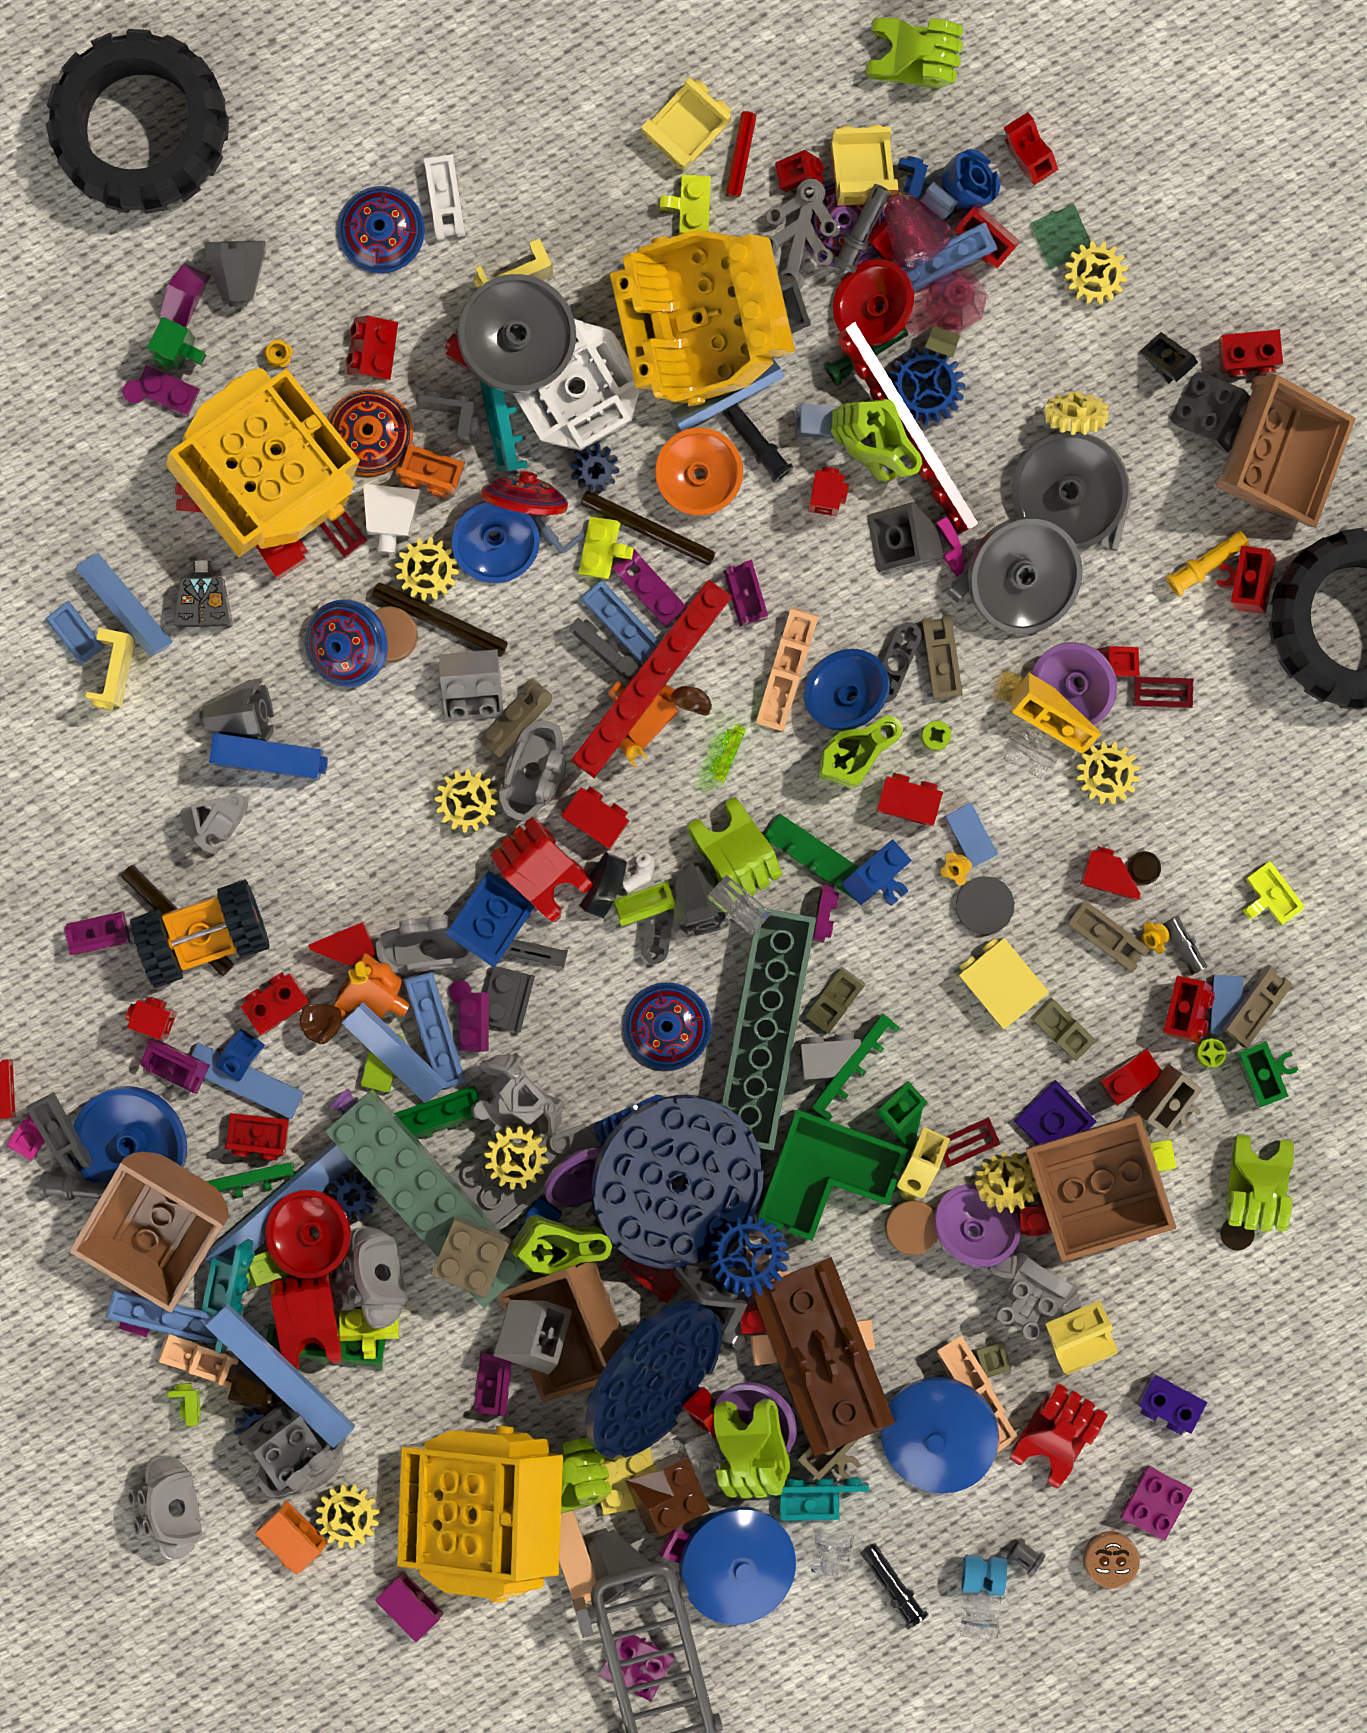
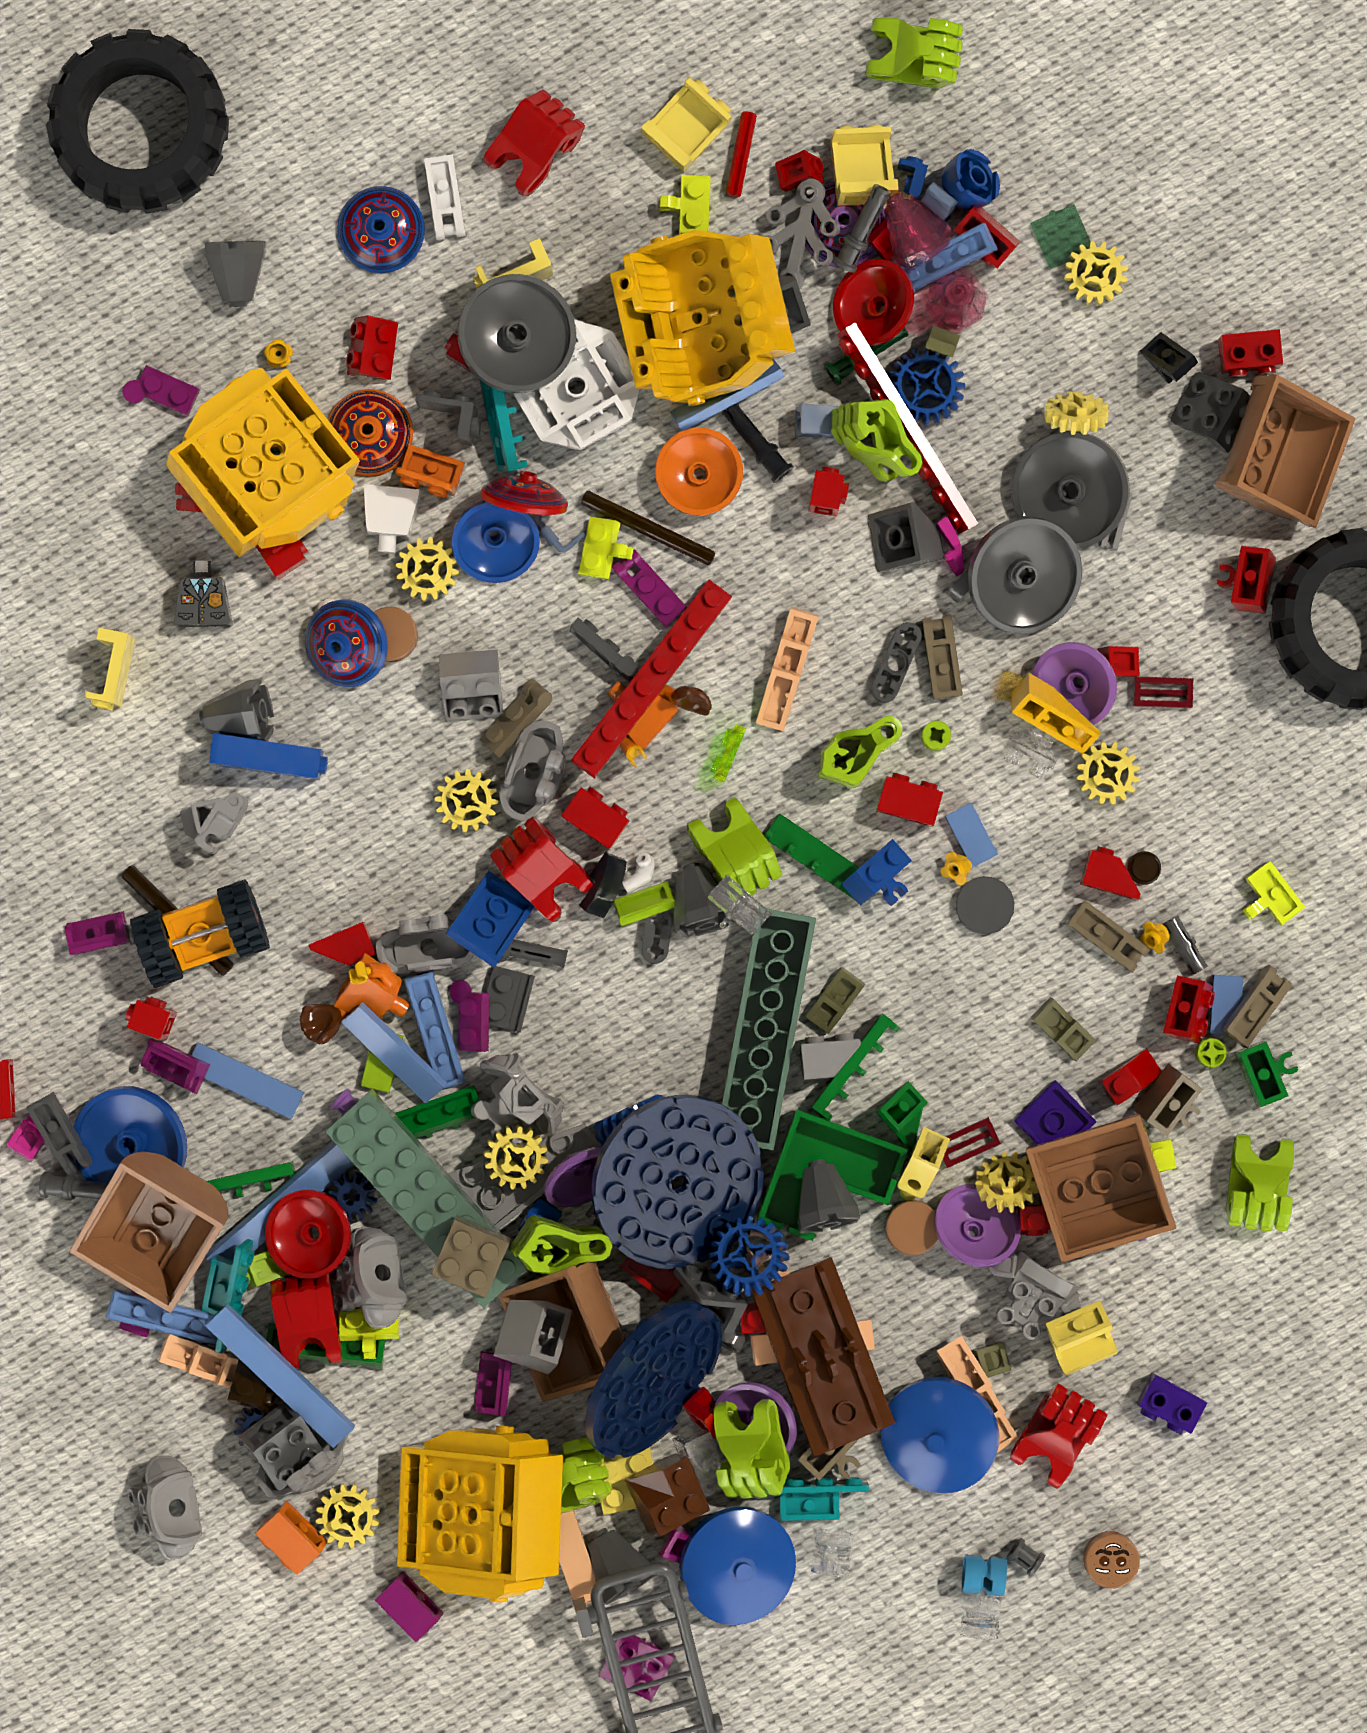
medium blue tile [45,601,105,665] -> none
medium blue tile [76,553,173,658] -> none
green brick [147,316,207,371] -> none
magenta slope [159,264,210,328] -> none
lime bracket [167,1383,201,1426] -> none
blue bracket [216,1029,265,1081] -> none
red bracket [224,1113,290,1160] -> none
red brick [240,972,312,1036] -> none
dark red tile [319,511,368,559] -> none
dark brown axle [372,582,508,657] -> none
dark blue gear [569,442,619,493] -> none
medium blue tile [580,579,660,666] -> none
dish [623,982,711,1070] -> none
magenta hinge [723,559,768,627] -> none
blue dish [804,649,890,731] -> none
magenta plate [812,883,839,943] -> none
black pin [860,1543,929,1629] -> none
light yellow panel [957,937,1049,1030] -> none
red brick [1004,112,1059,185] -> none
magenta hinge [1120,1465,1193,1541] -> none
yellow pin [1165,530,1250,597] -> none
dark brown piece [1220,1219,1255,1250] -> none
none -> red piece [483,89,585,196]
none -> dark grey cone [797,1159,860,1233]

